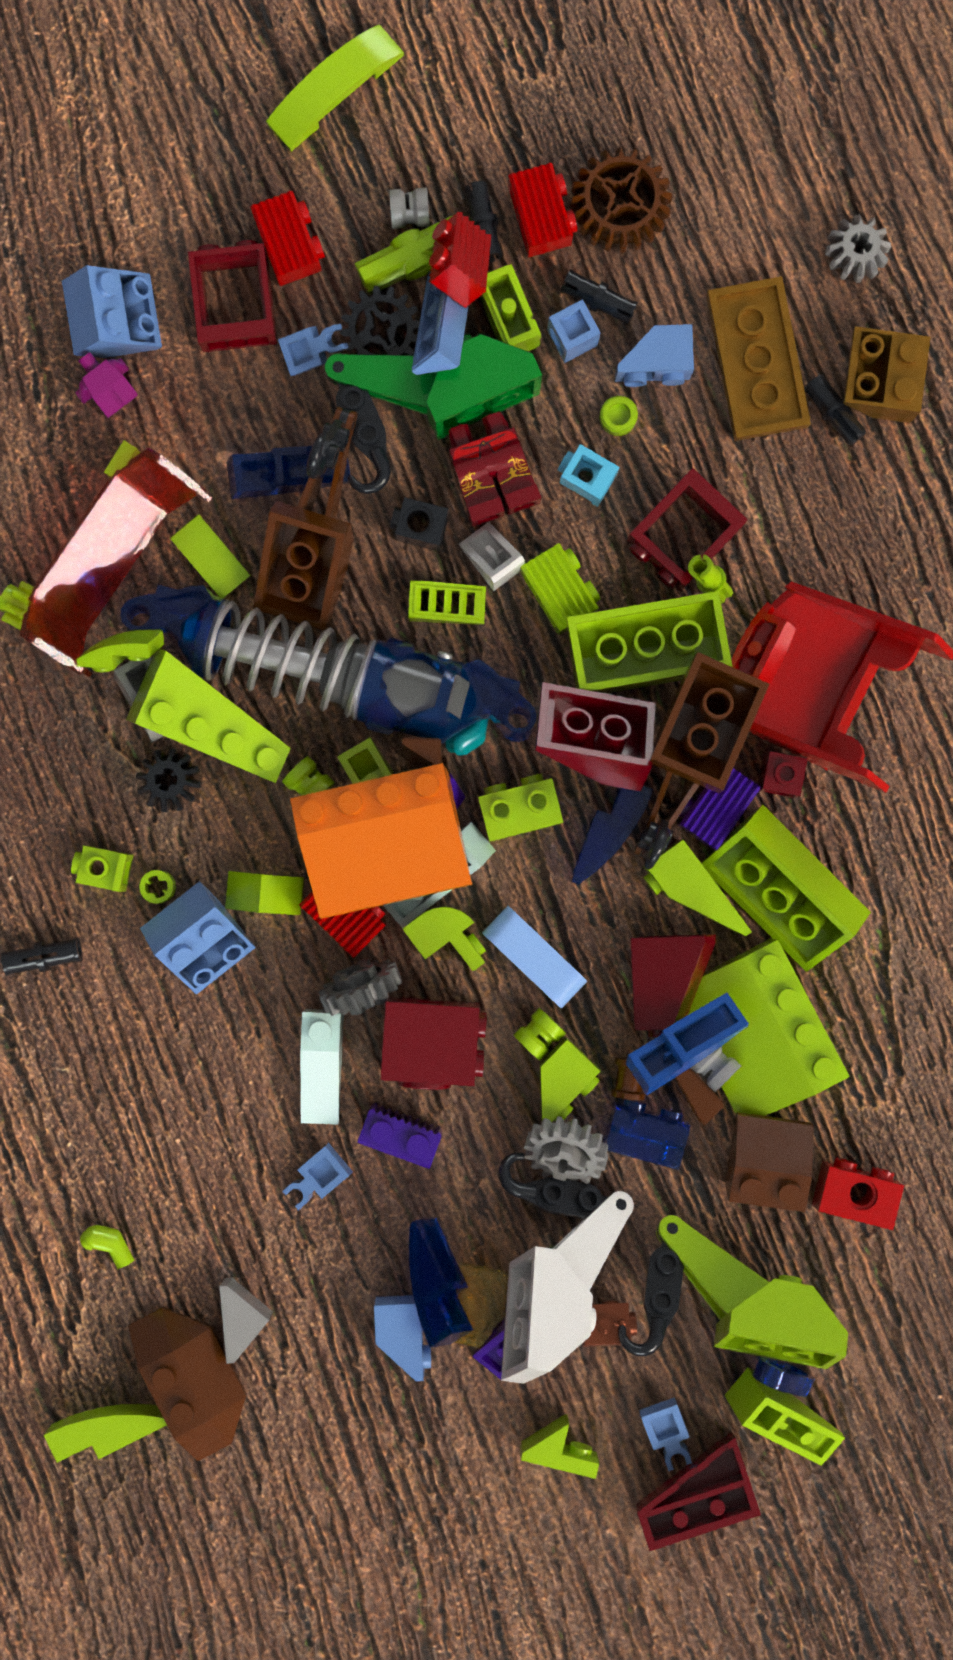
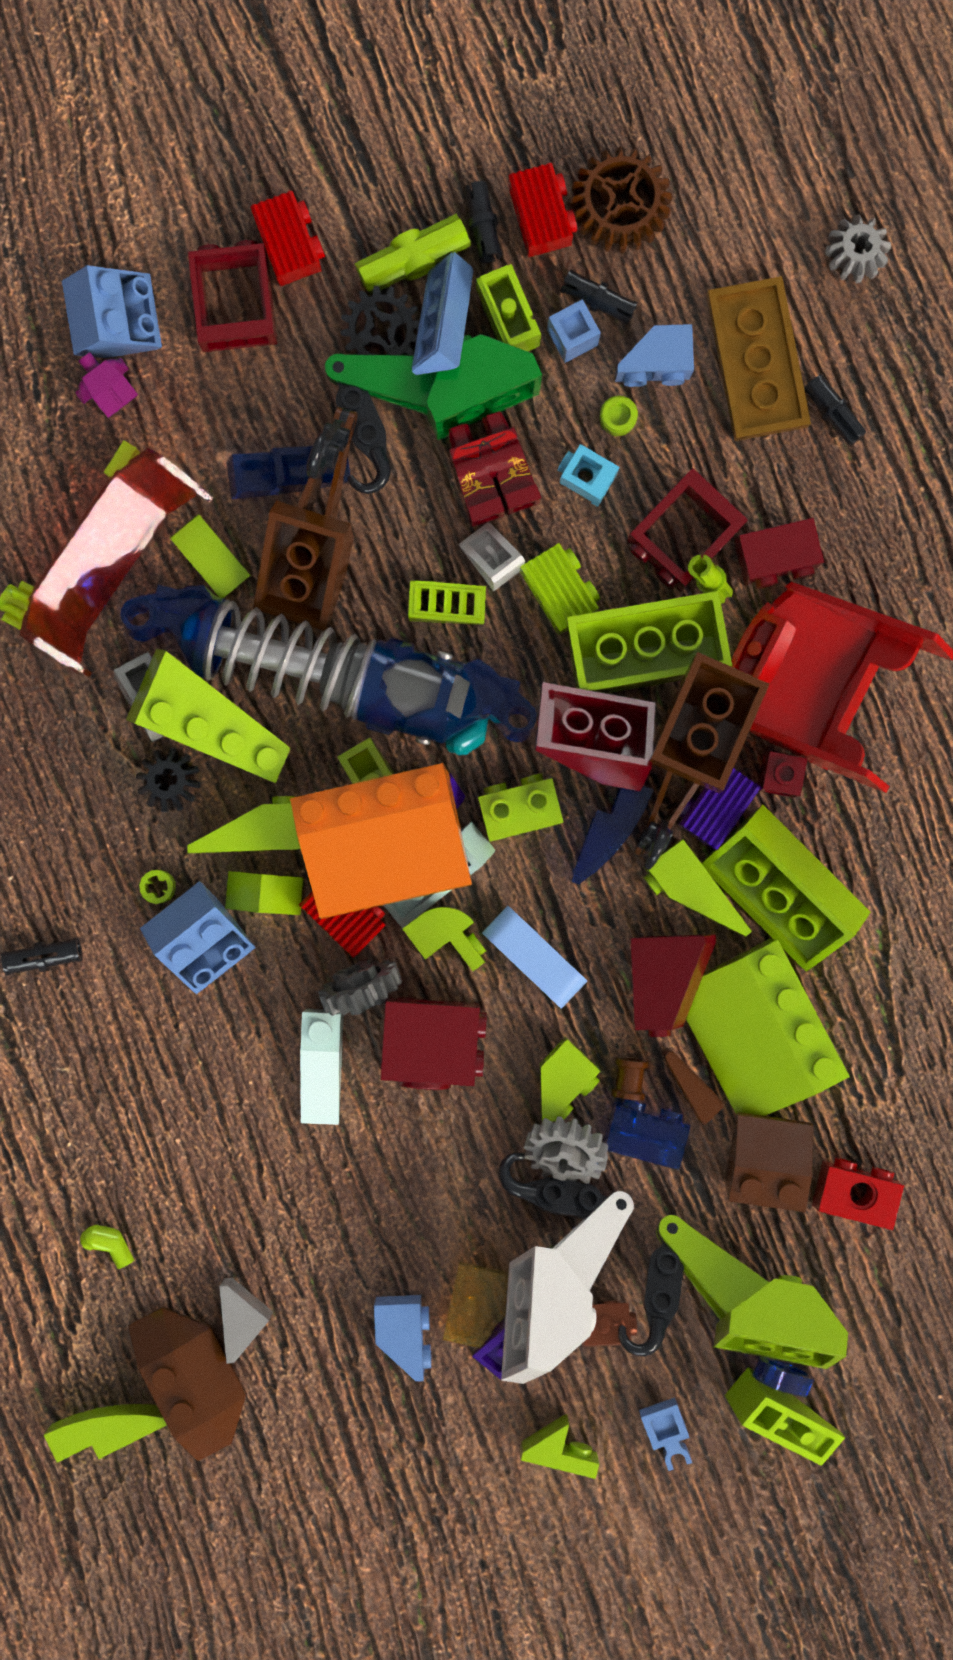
lime brick [71,845,134,892] -> none
lime slope [77,629,164,673] -> none
lime slope [266,24,404,152] -> none
medium blue plate [278,324,349,376] -> none
lime wheel [282,756,335,796] -> none
medium blue plate [282,1143,353,1210] -> none
dark purple brick [357,1103,442,1169] -> none
light grey wheel [389,187,430,229] -> none
black brick [390,497,449,552] -> none
reddish brown slope [402,737,442,768] -> none
clear blue slope [409,1218,473,1348] -> none
red brick [428,212,491,308] -> none
lime wheel [513,1007,567,1061] -> none
blue slope [626,992,749,1095] -> none
dark red wedge [636,1431,761,1551] -> none
light grey wheel [690,1046,741,1092] -> none
pearl gold slope [843,326,931,423] -> none
none -> lime slope [187,796,301,853]
none -> dark red brick [734,518,824,589]

